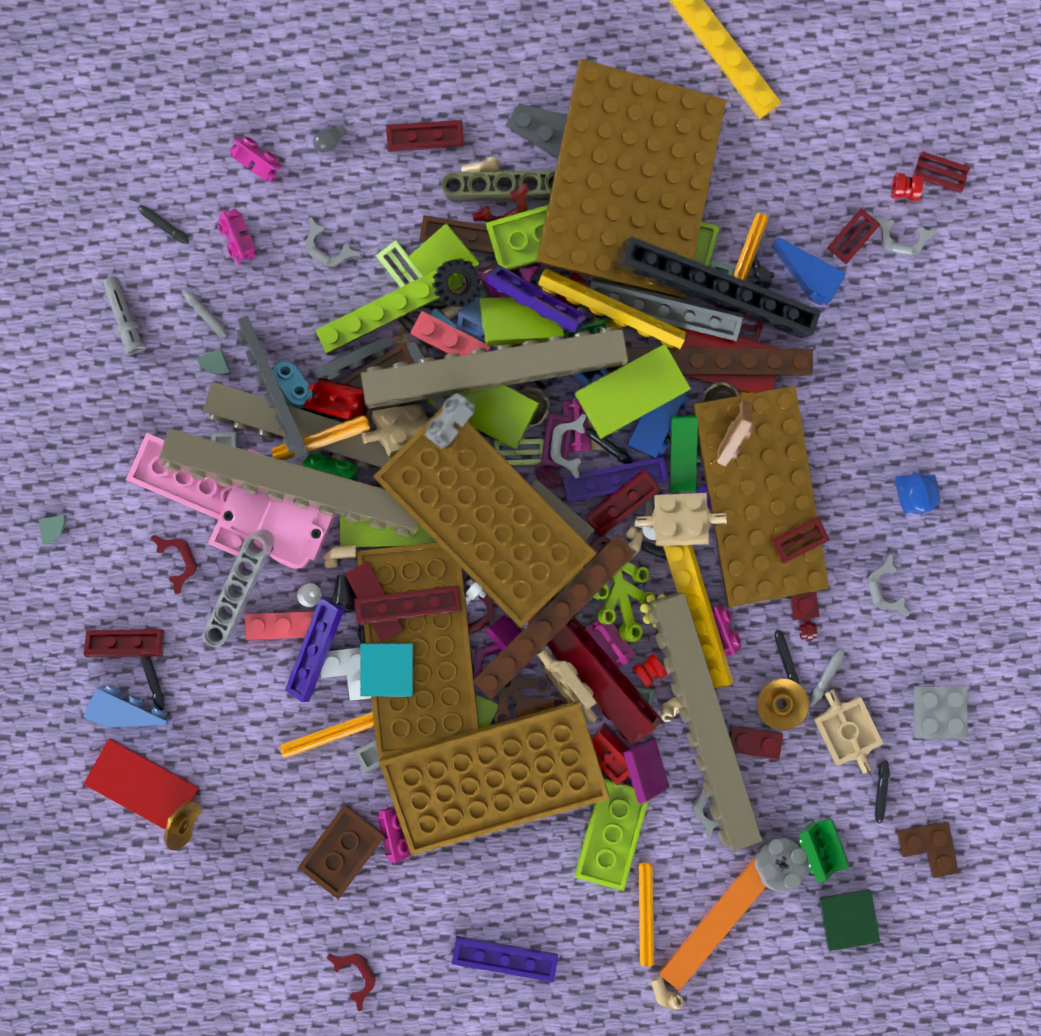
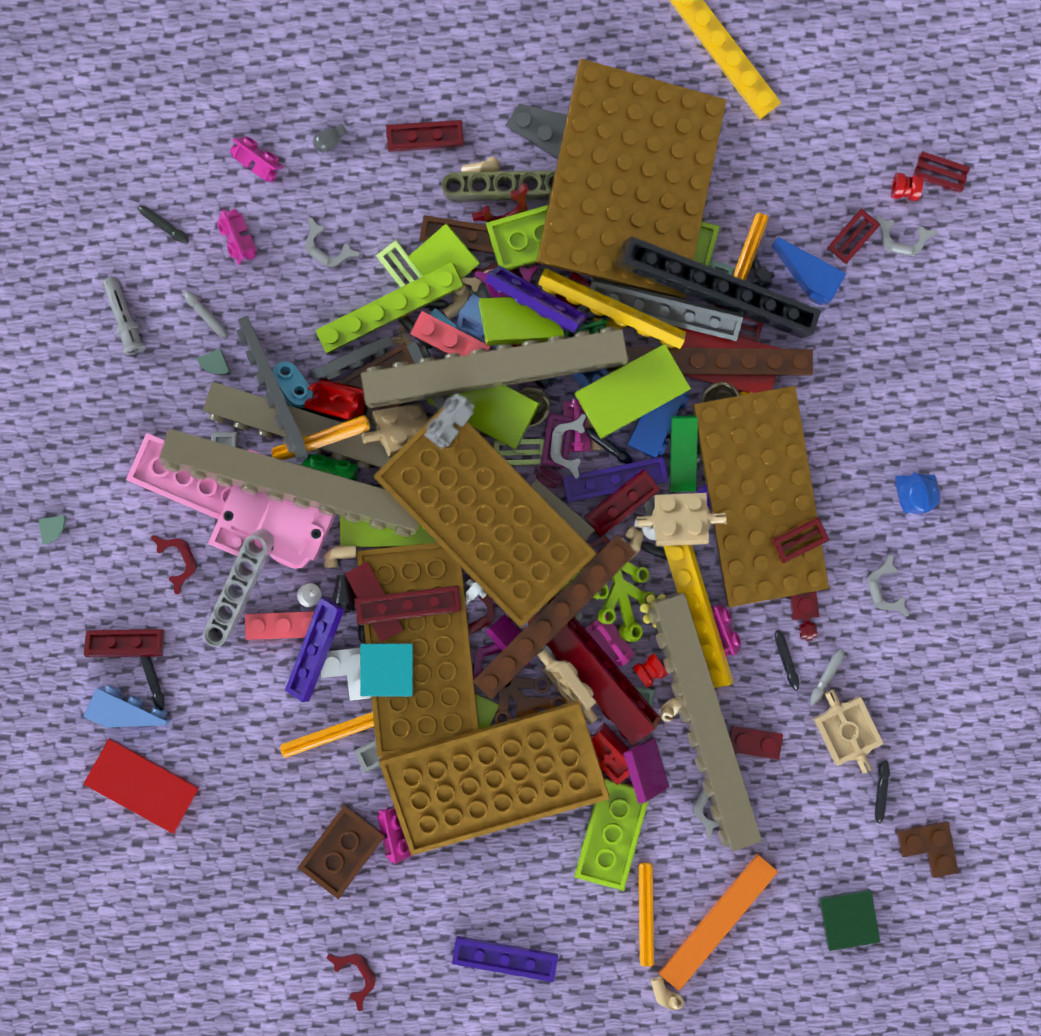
pearl gold dish [164,801,201,851] -> none
black tyre [432,259,483,307] -> none
medium nougat wing [717,399,754,466] -> none
light grey plate [754,838,807,891] -> none
pearl gold dish [757,678,809,730] -> none
green bracket [799,819,850,883] -> none
light grey plate [914,686,968,738] -> none

